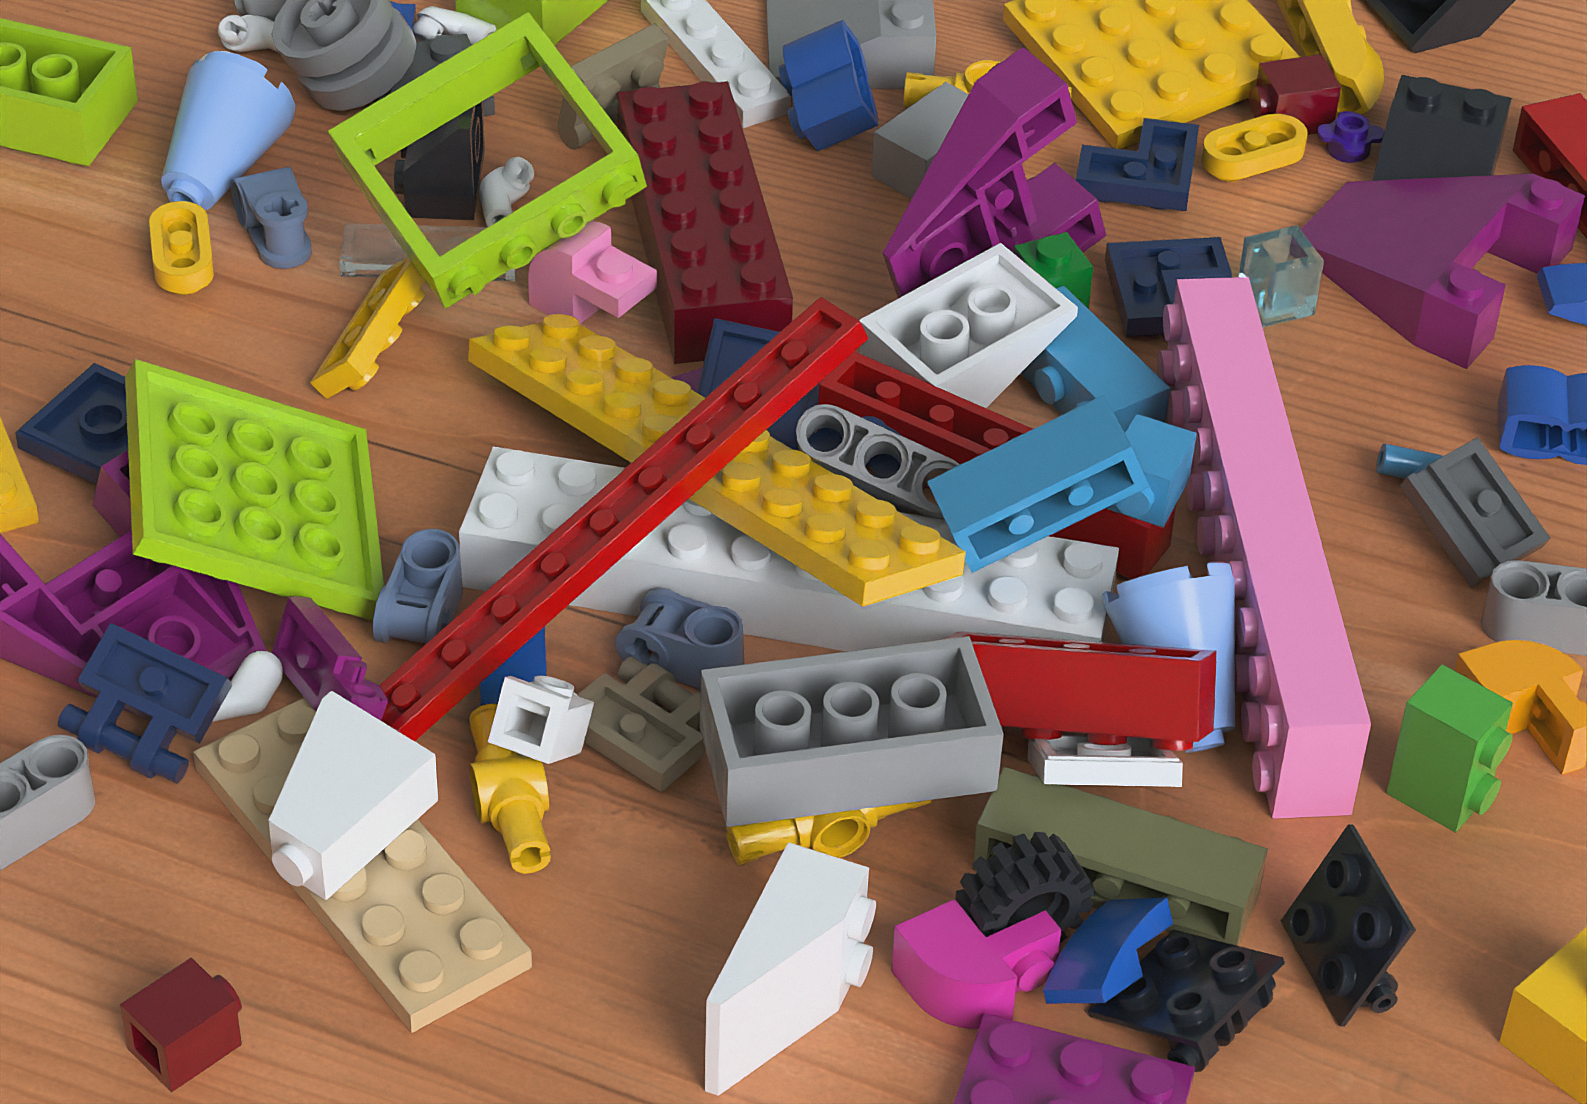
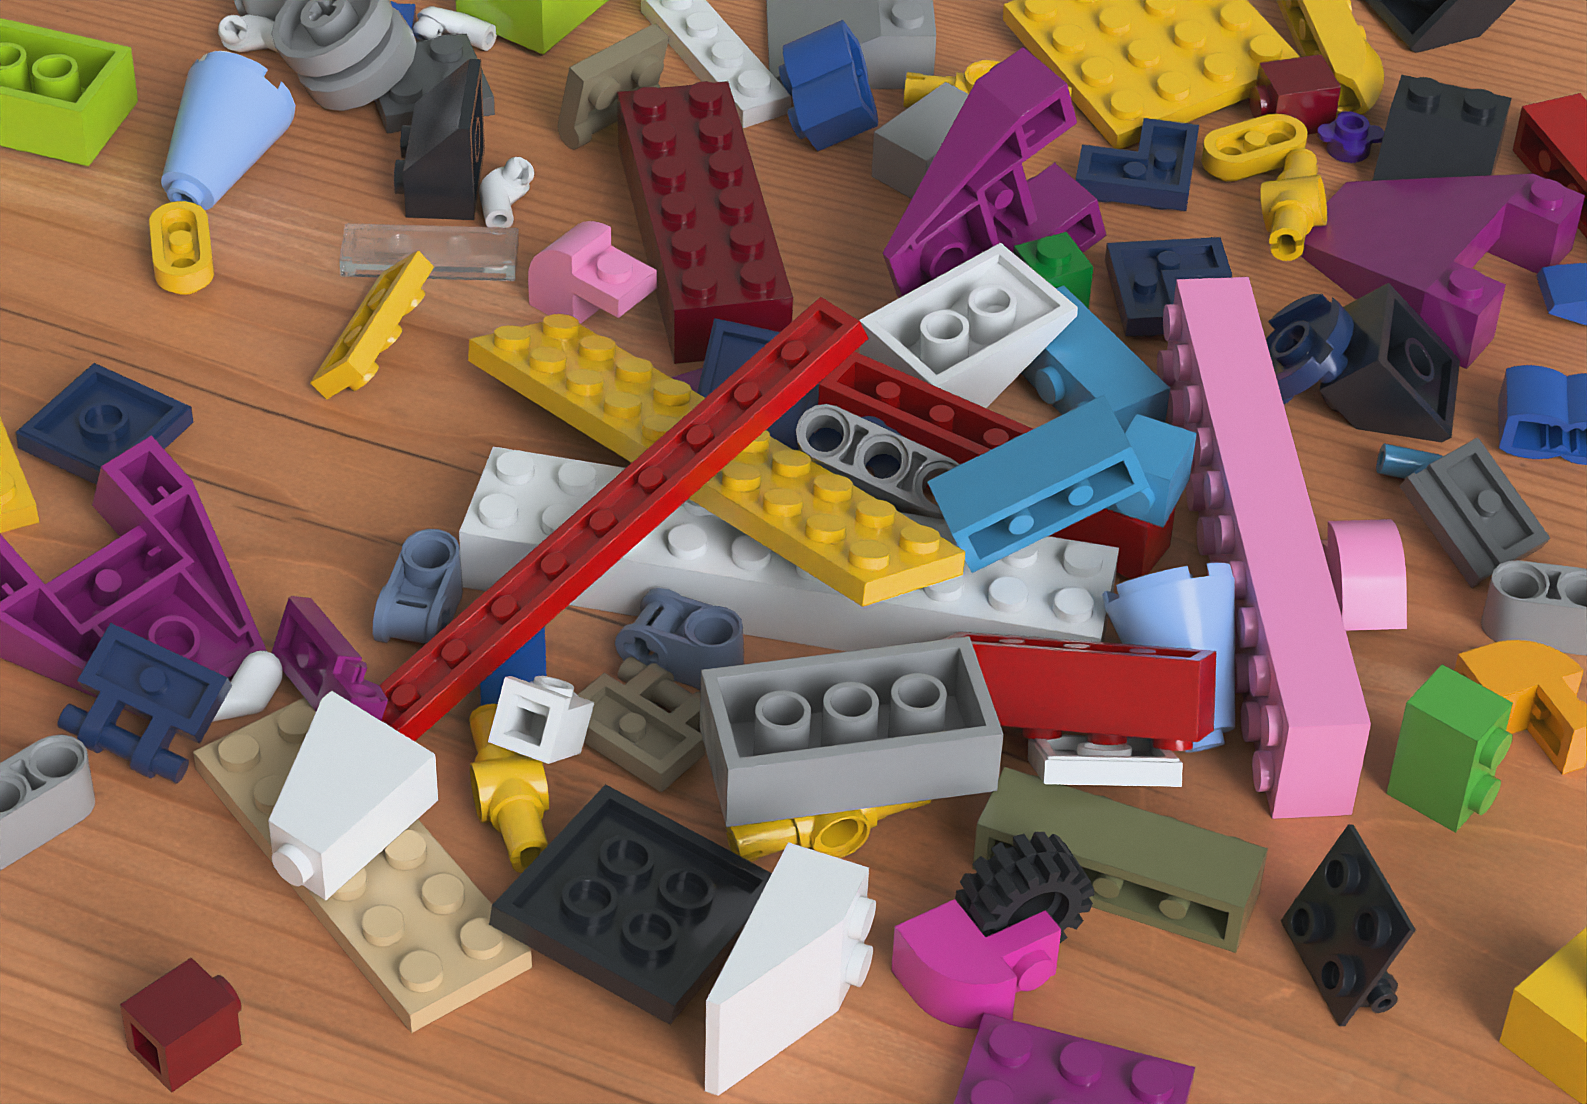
lime plate [125,359,384,621] -> none
sand blue piece [231,167,312,269] -> none
lime window [328,12,647,309] -> none
blue slope [1043,897,1173,1004] -> none
black hinge [1088,929,1285,1072] -> none
clear light blue brick [1238,225,1324,327] -> none
none -> black plate [489,784,772,1025]
none -> yellow pin [1261,148,1327,261]
none -> dark blue plate [1266,294,1354,405]
none -> black slope [1319,283,1460,443]
none -> bright pink brick [1321,519,1407,631]

